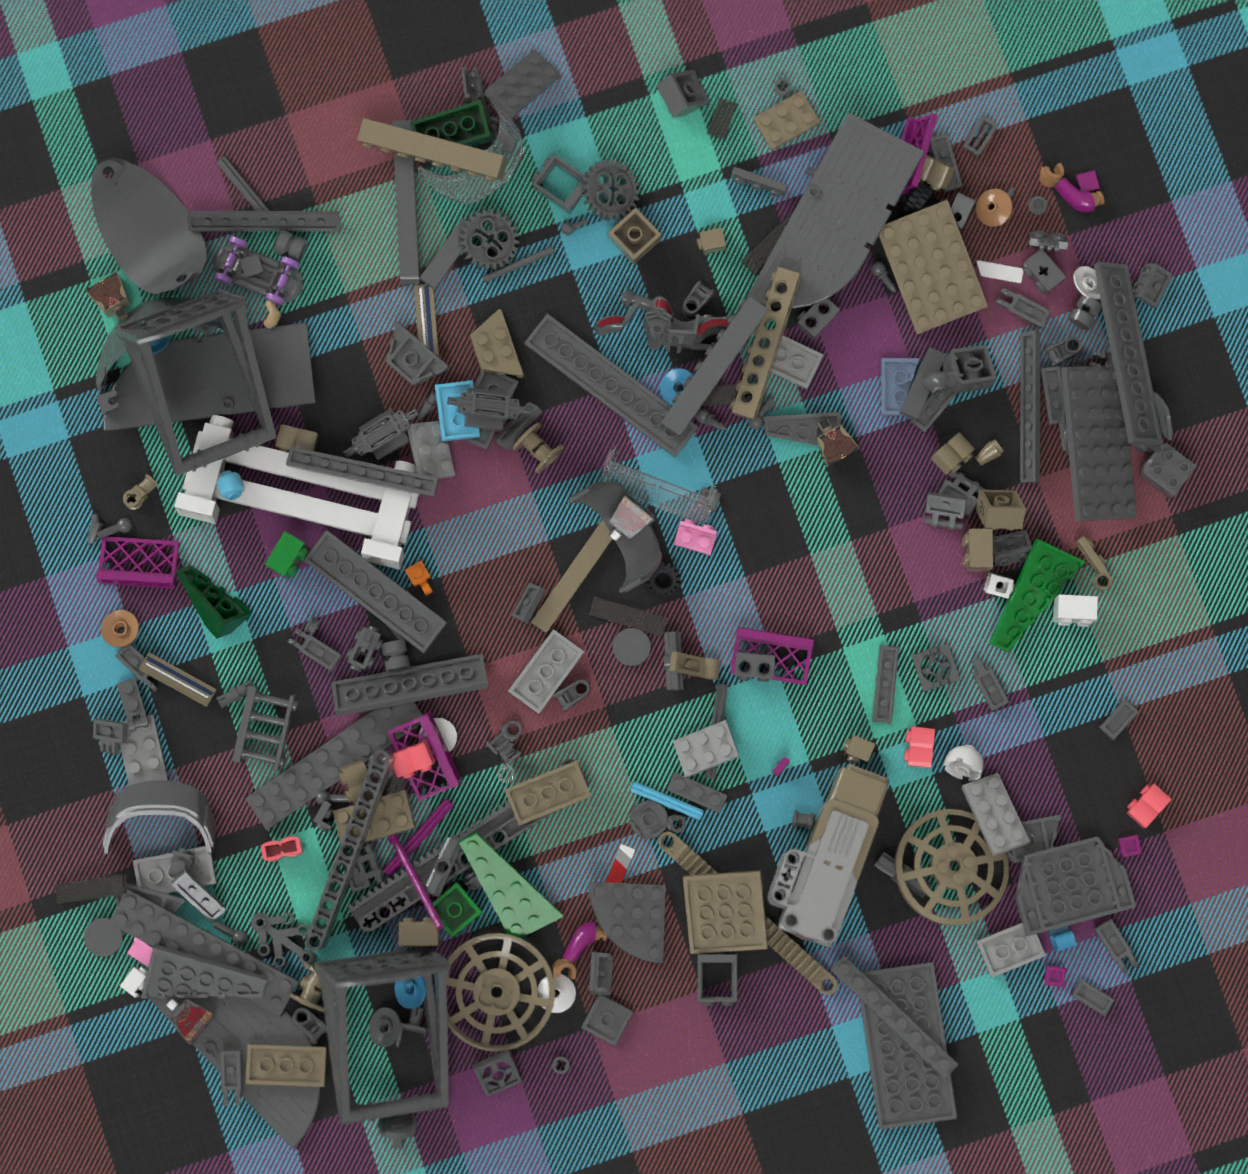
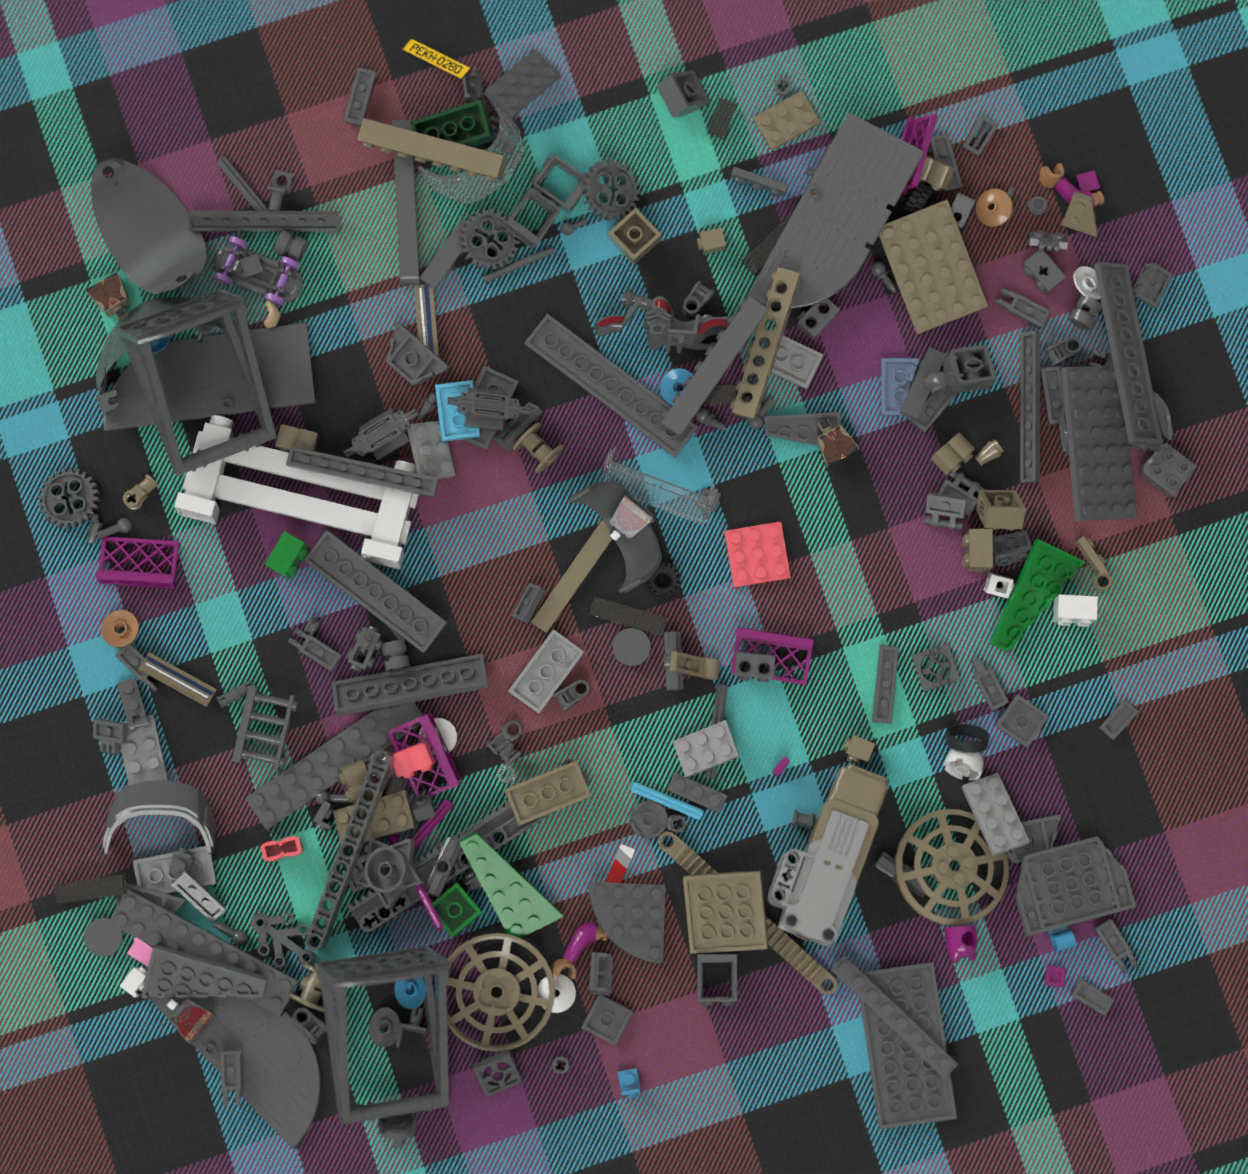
dark green wedge [176,565,252,639] -> none
medium azure head [216,470,245,501] -> none
dark tan plate [245,1044,326,1087] -> none
dark tan brick [399,918,440,946] -> none
orange plate [405,561,433,596] -> none
dark tan wing [470,309,523,378] -> none
bright pink bracket [674,519,717,555] -> none
coral brick [904,727,935,769] -> none
light grey plate [976,923,1046,978] -> none
white sticker [977,260,1023,283] -> none
magenta tile [1118,835,1142,858] -> none
coral brick [1127,784,1171,829] -> none
none -> dark grey gear [38,468,101,530]
none -> dark grey bracket [267,170,293,211]
none -> dark grey plate [343,67,376,127]
none -> dark grey plate [356,838,424,909]
none -> yellow sticker [403,39,470,78]
none -> dark grey plate [411,793,436,822]
none -> dark grey window [502,187,561,249]
none -> dark azure bracket [618,1068,641,1098]
none -> coral plate [724,522,791,588]
none -> magenta piece [944,925,978,963]
none -> black tyre [945,724,989,753]
none -> dark grey plate [995,694,1049,748]
none -> dark tan wing [1062,191,1098,237]

